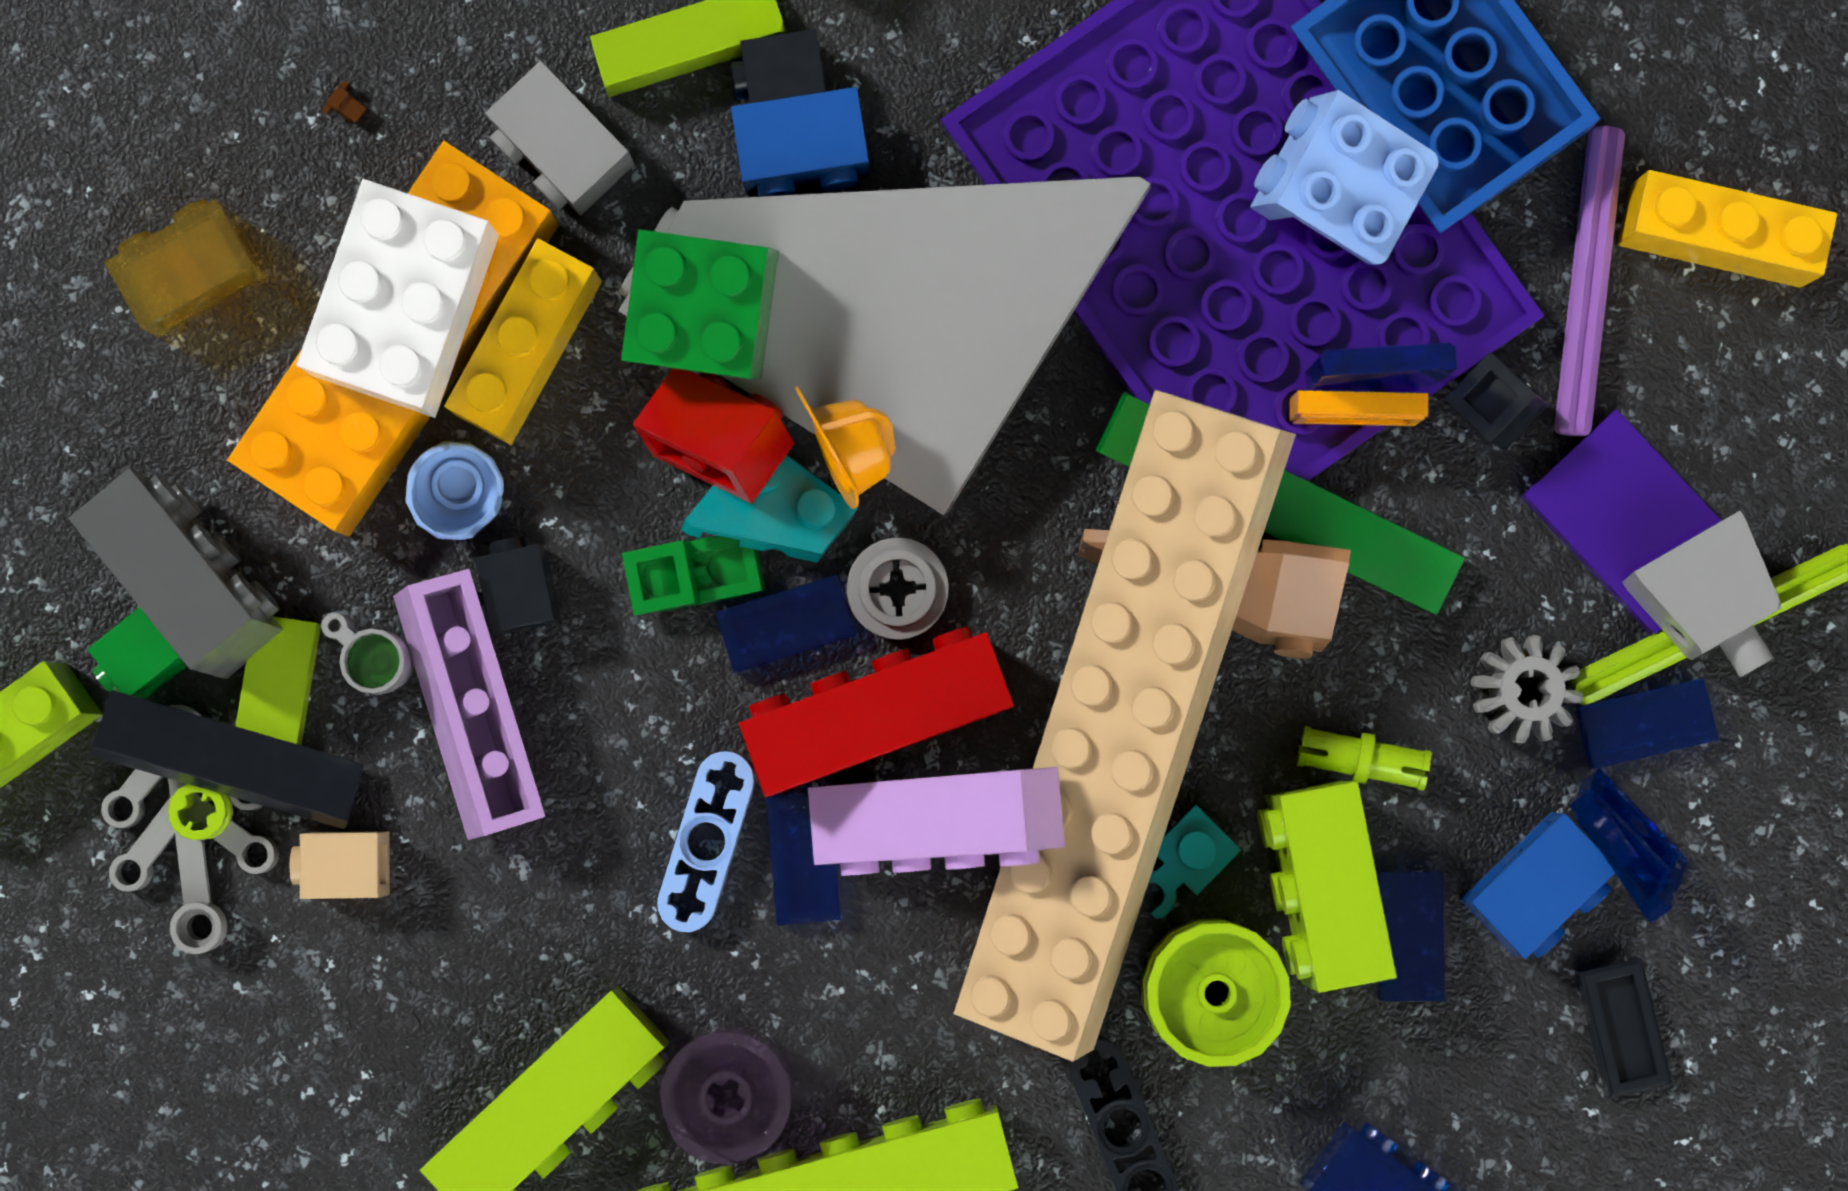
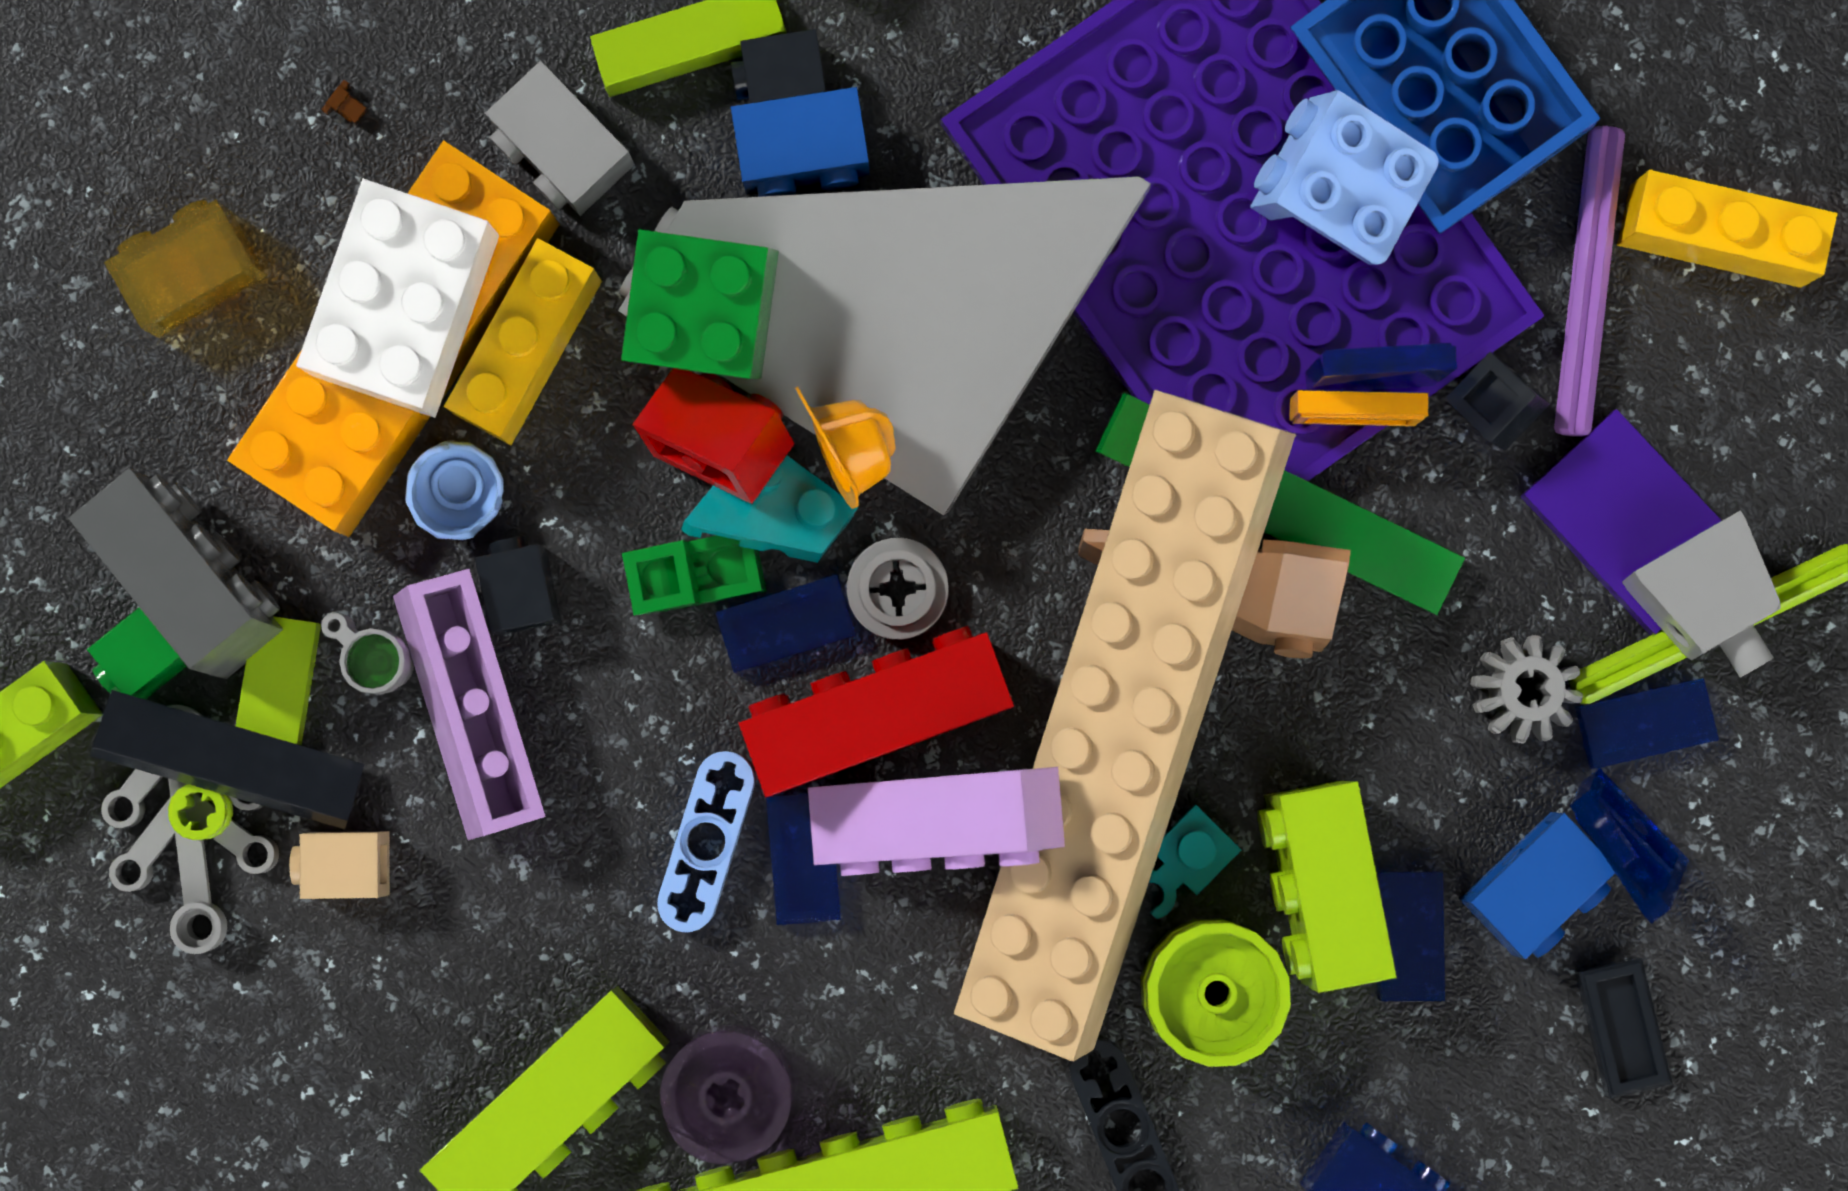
lime pin [1297,726,1432,791] -> none

